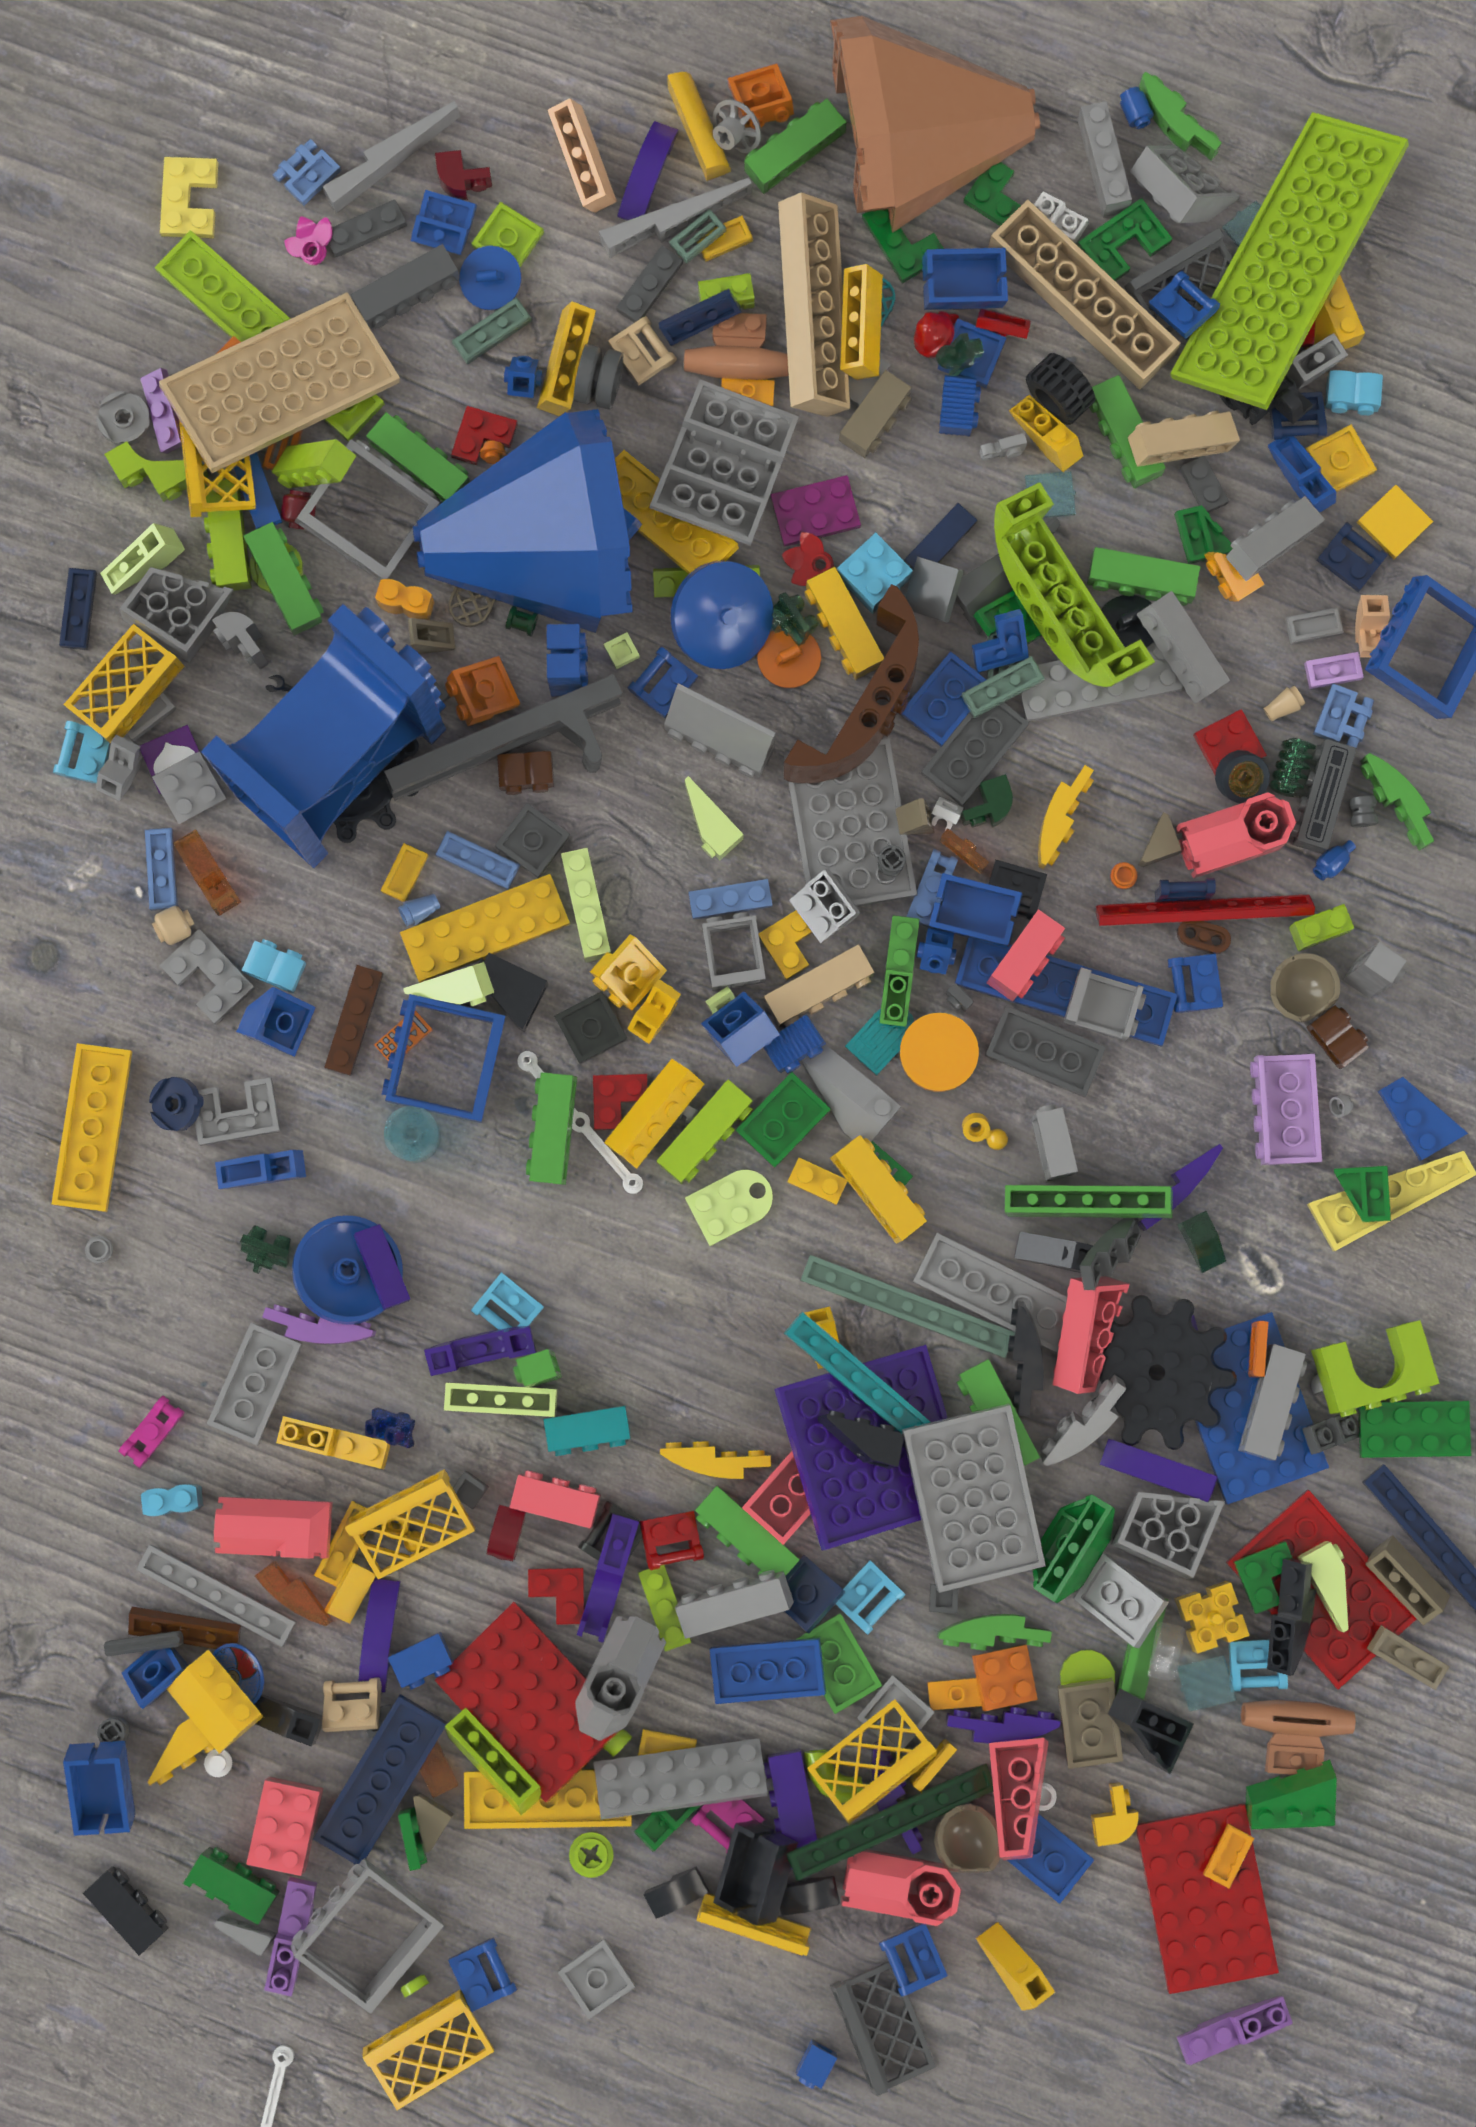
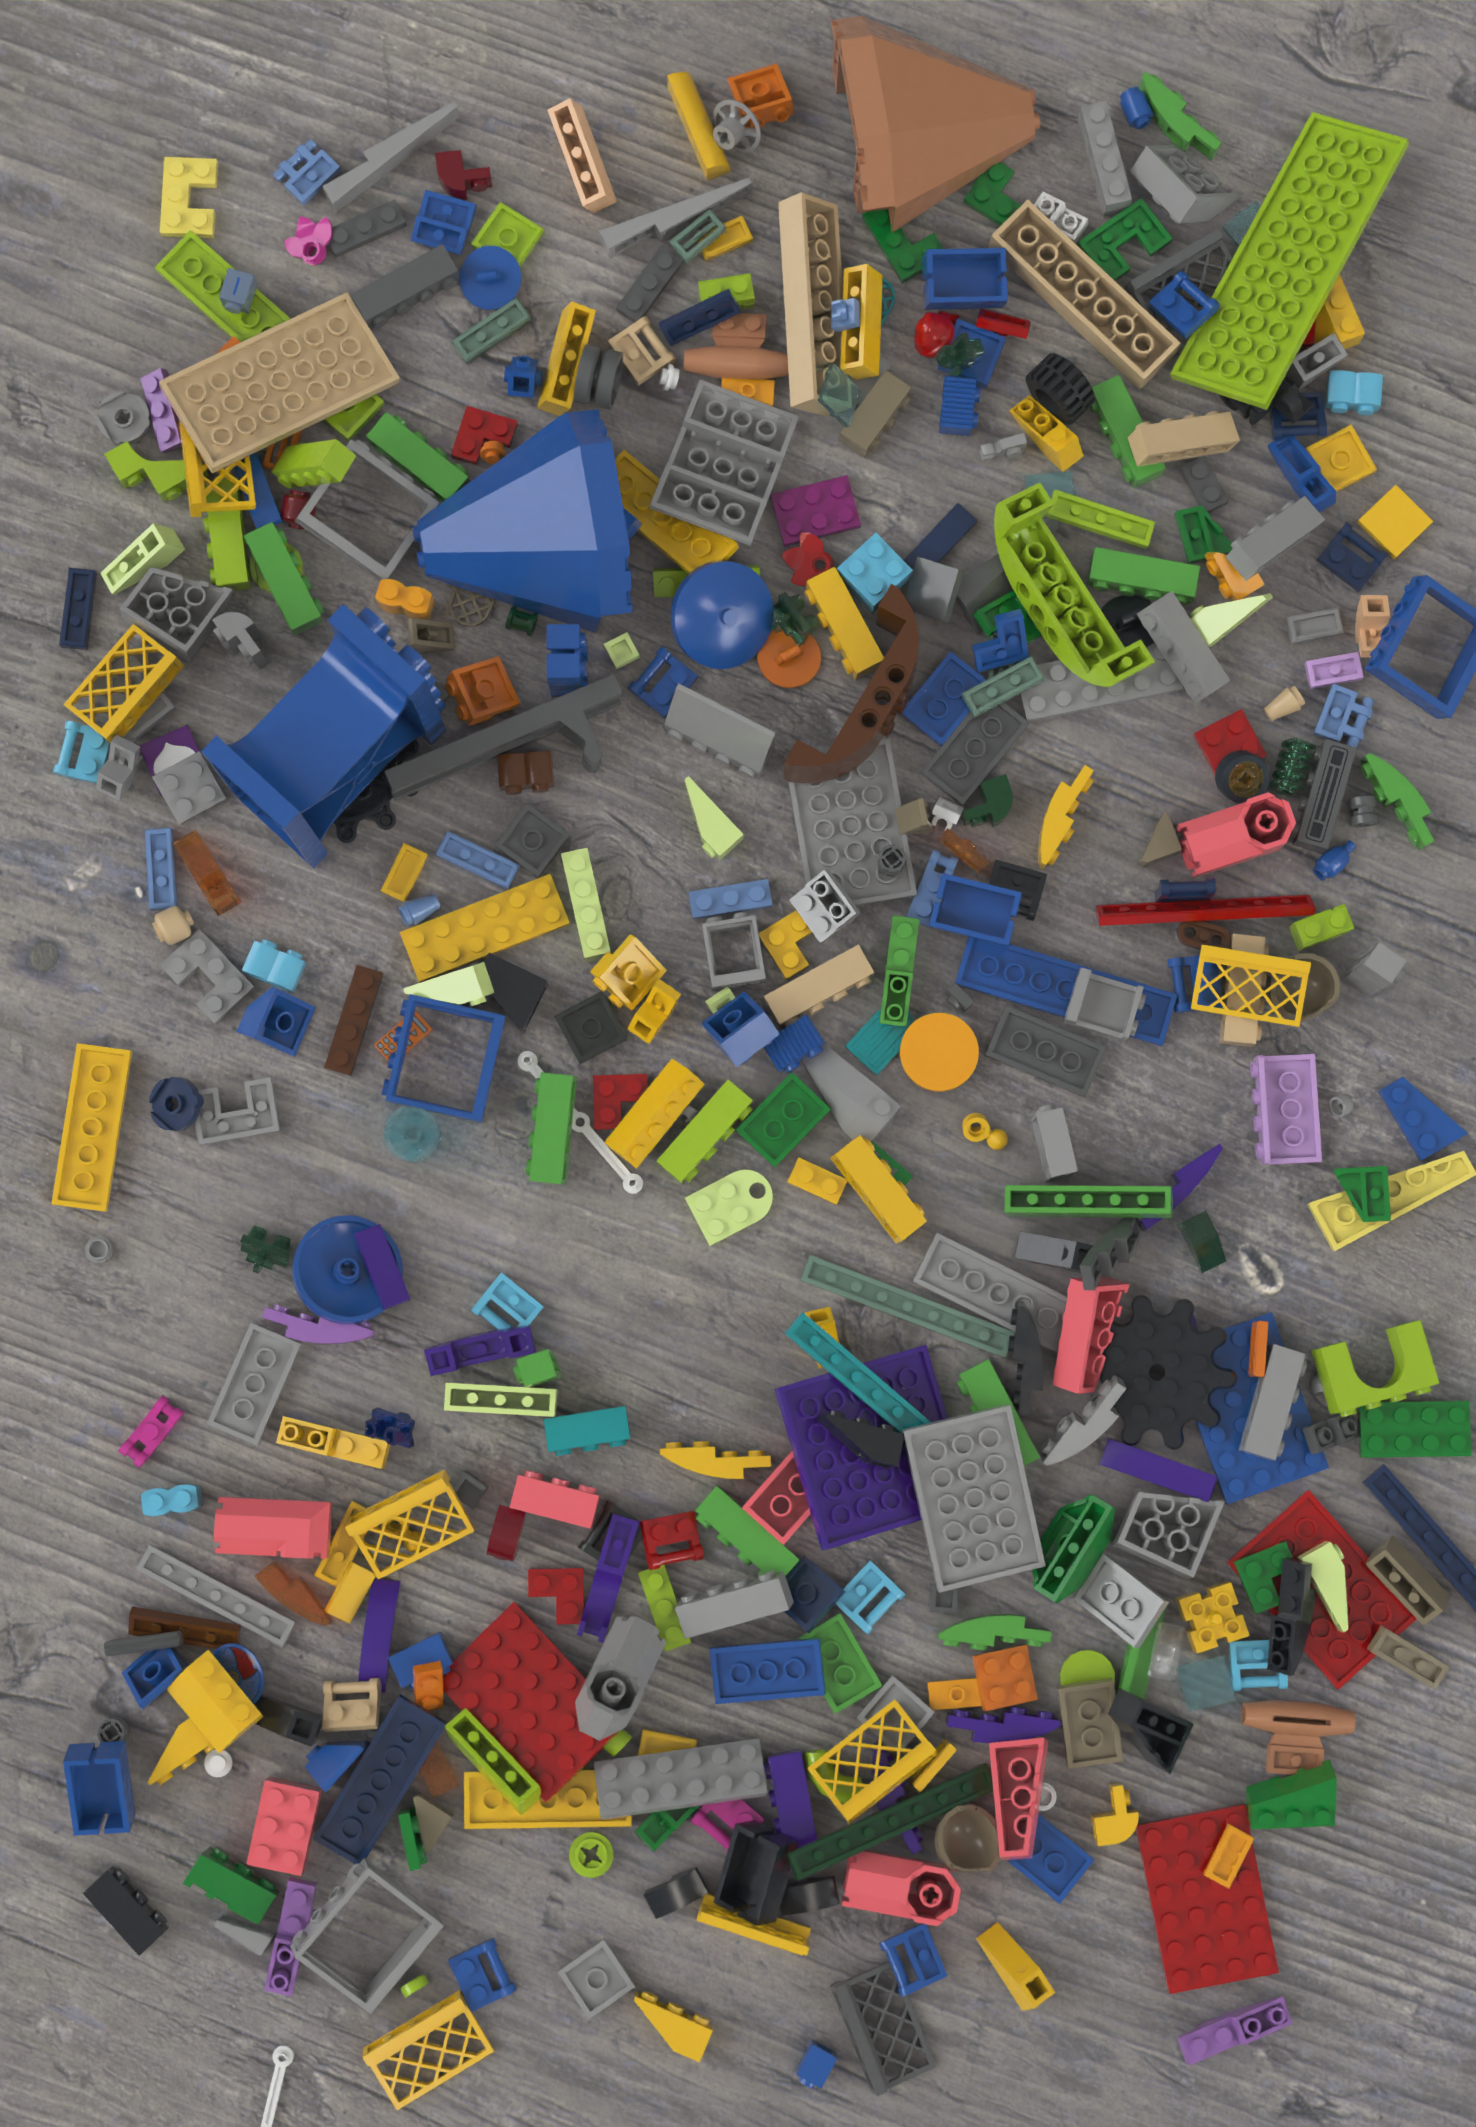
blue slope [215,1150,306,1189] -> none
black hand [265,675,293,692] -> none
dark purple slope [618,121,679,221] -> none
bright green brick [744,99,847,194] -> none
blue brick [916,928,957,975] -> none
coral brick [987,909,1065,1002] -> none
orange plate [1110,862,1138,889] -> none
reddish brown brick [1306,1005,1369,1069] -> none
none -> sand blue brick [219,268,258,314]
none -> blue slope [305,1740,370,1792]
none -> orange plate [413,1661,443,1711]
none -> yellow slope [634,1991,713,2063]
none -> white plate [659,364,679,391]
none -> clear light blue piece [818,363,861,427]
none -> medium blue tile [831,298,860,332]
none -> lime plate [1046,489,1155,549]
none -> yellowish green slope [1189,593,1273,647]
none -> yellow fence [1191,944,1311,1027]
none -> tan brick [1219,934,1269,1047]

